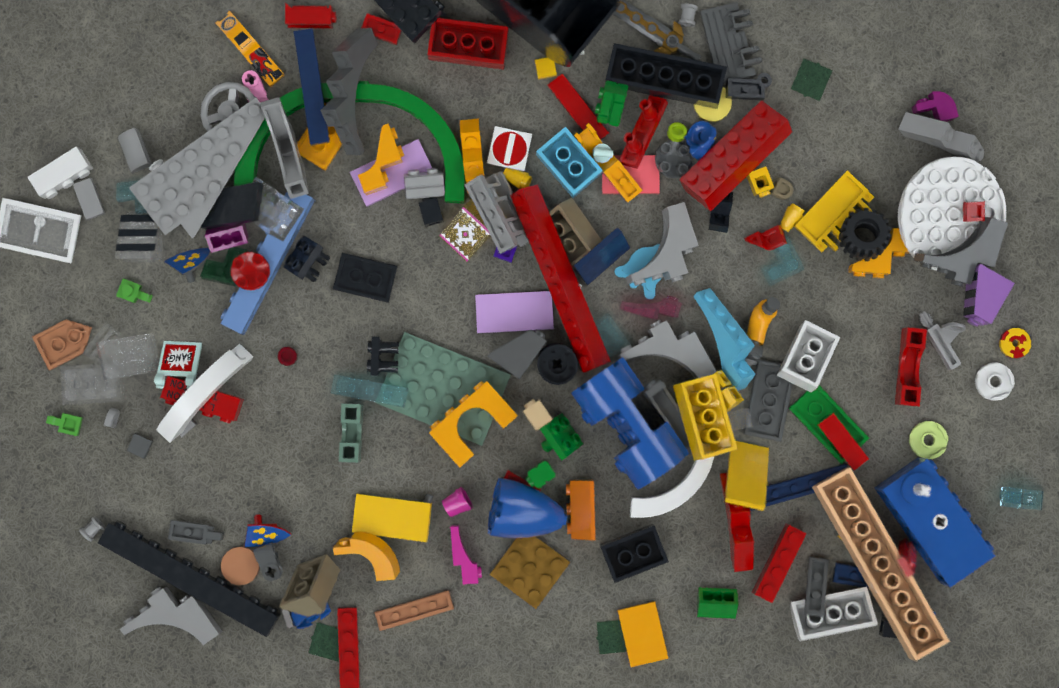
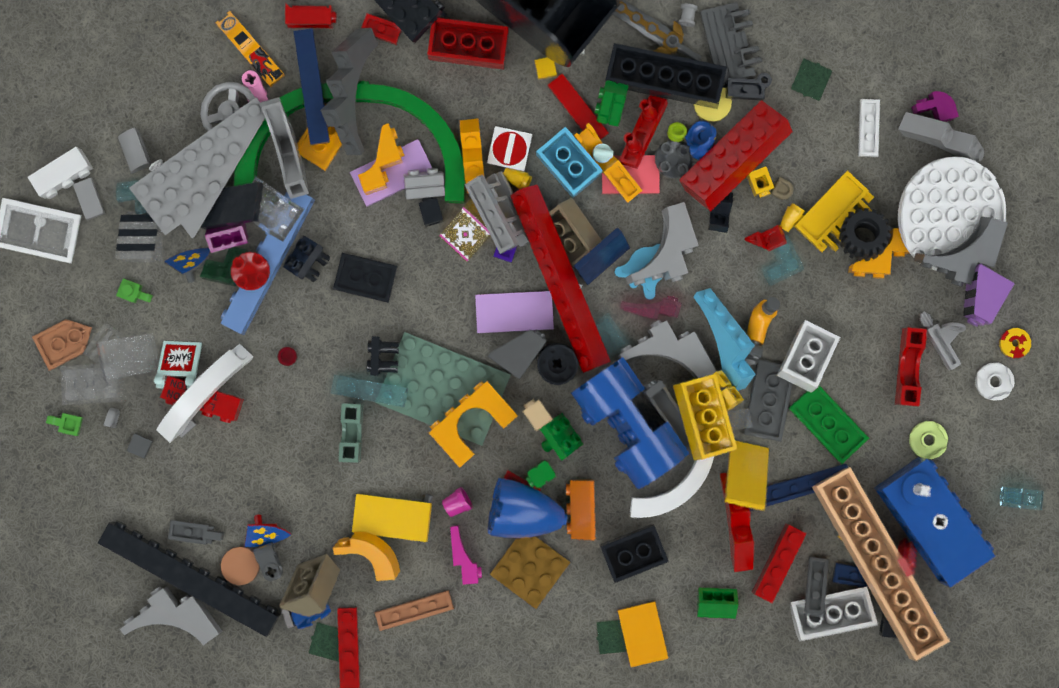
light grey bush [79,516,106,542] -> none
red tile [817,413,869,471] -> none
plate [963,201,985,222] -> none
none -> white tile [858,99,880,157]

